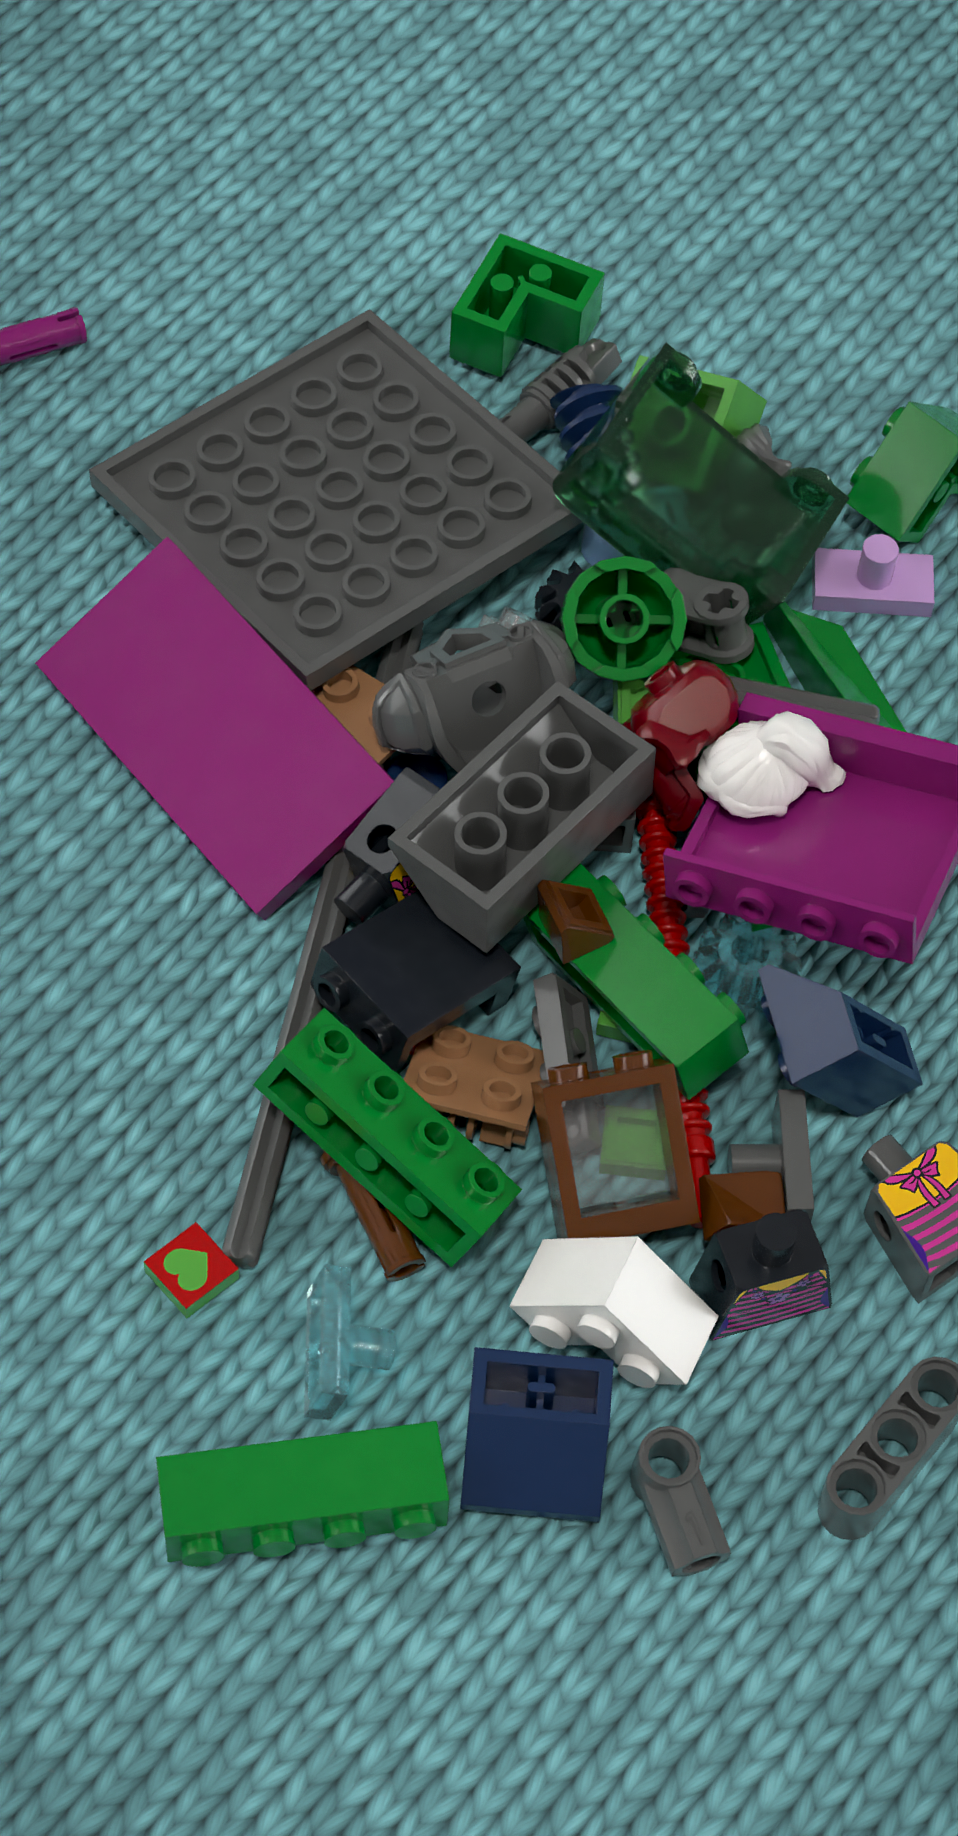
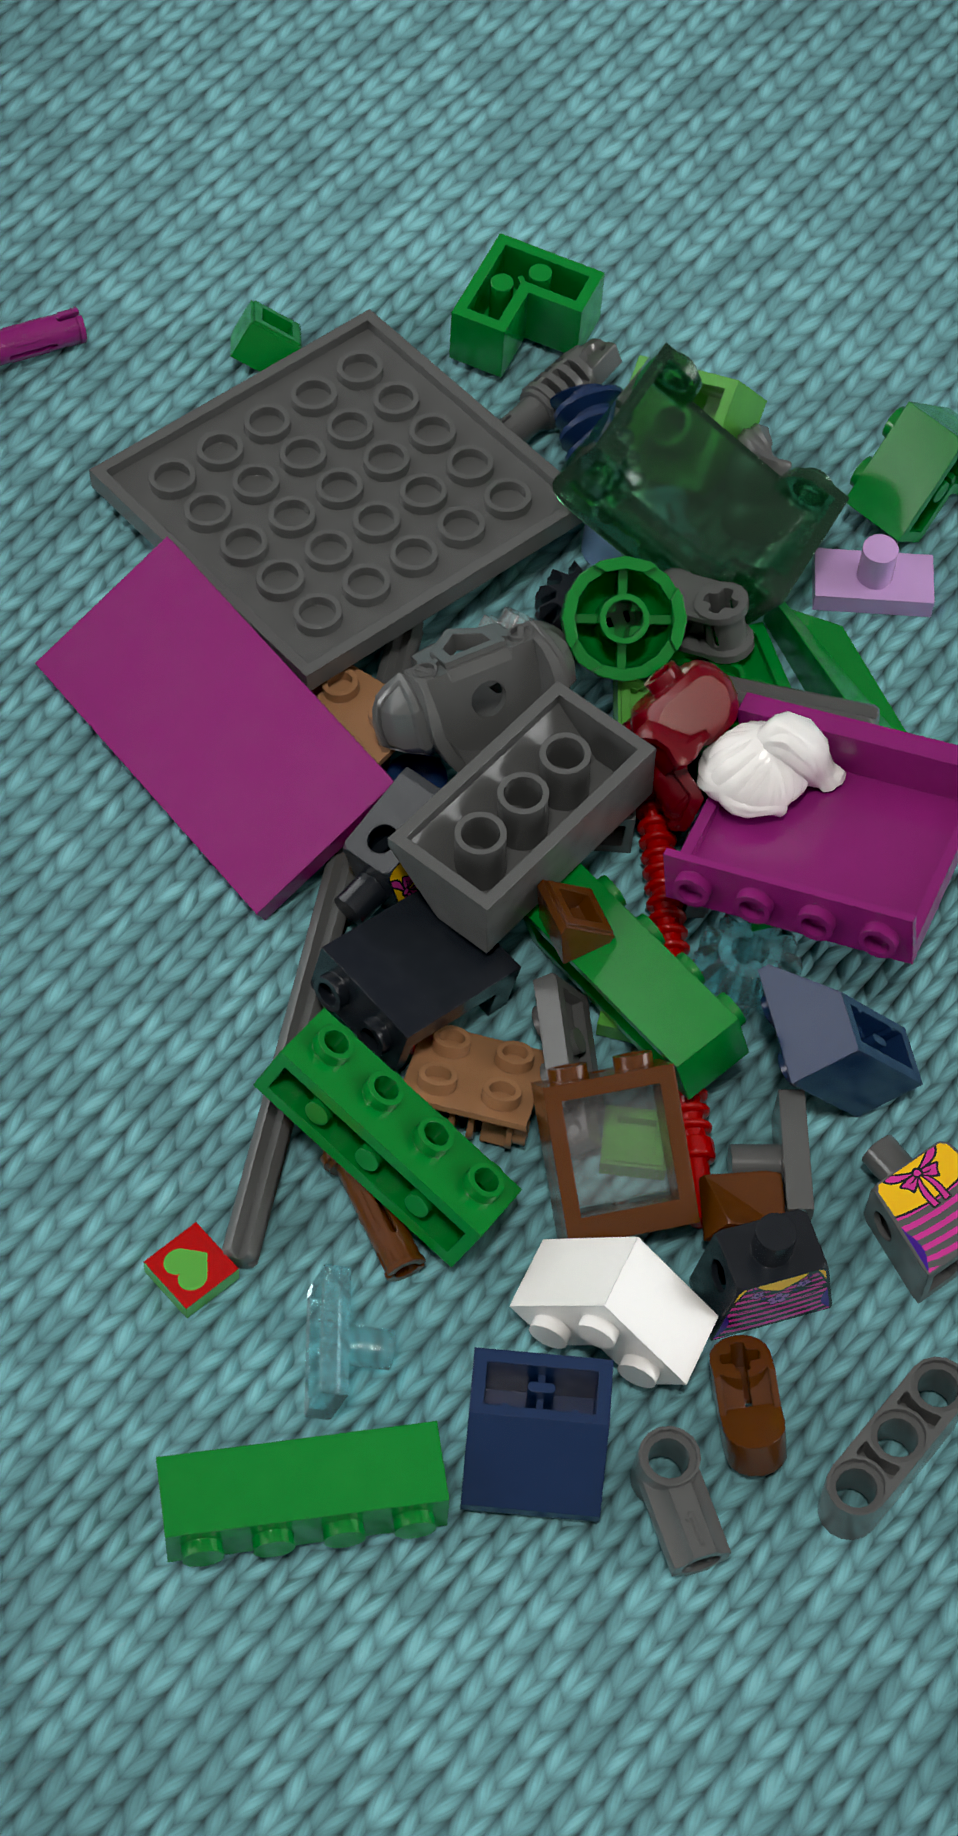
none -> green slope [230,300,302,372]
none -> reddish brown piece [710,1335,787,1476]

